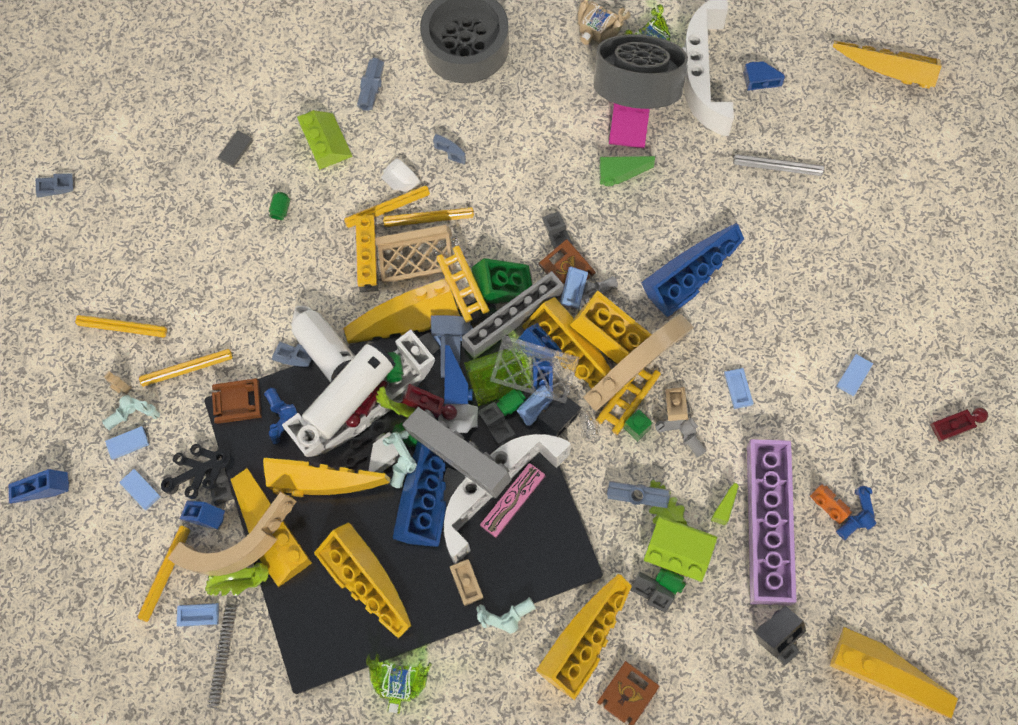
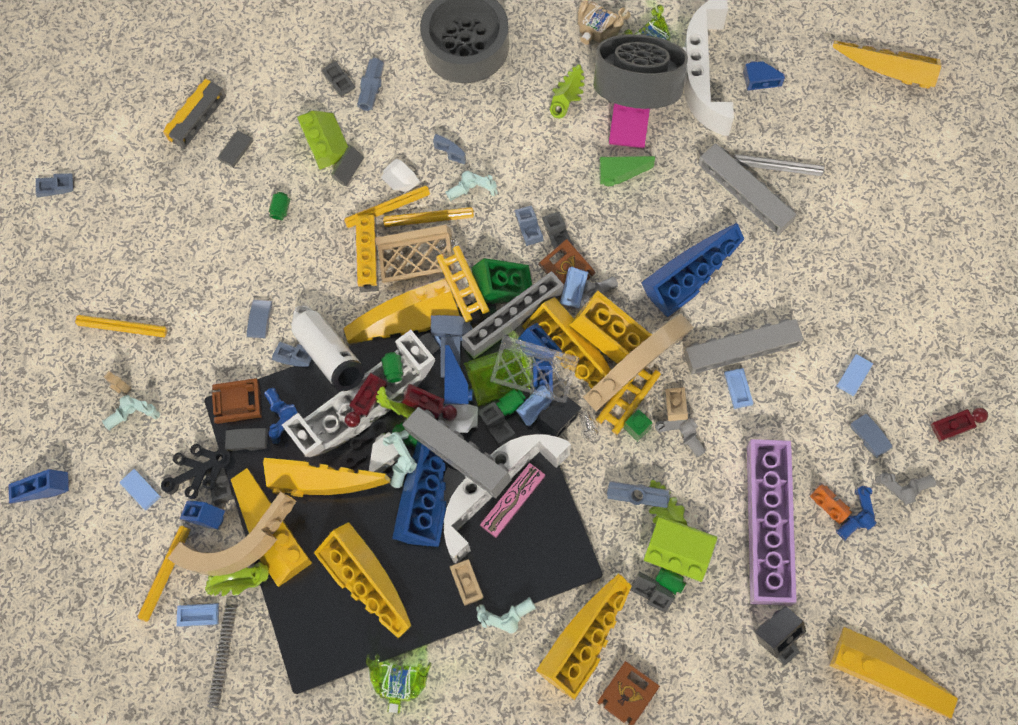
light blue tile [105,426,150,460] -> none
yellow axle [139,349,232,387] -> none
white piece [297,341,396,447] -> none
lime slope [711,483,739,525] -> none
none -> dark grey piece [163,78,226,149]
none -> dark grey slope [225,428,268,451]
none -> sand blue slope [246,300,272,339]
none -> dark grey slope [321,61,356,97]
none -> dark grey tile [331,146,364,186]
none -> light aqua pin [445,171,498,201]
none -> sand blue slope [514,205,544,246]
none -> lime plant [550,64,585,119]
none -> light grey brick [684,319,804,375]
none -> light grey brick [698,143,797,235]
none -> sand blue slope [850,414,892,458]
none -> light grey pin [875,473,936,505]

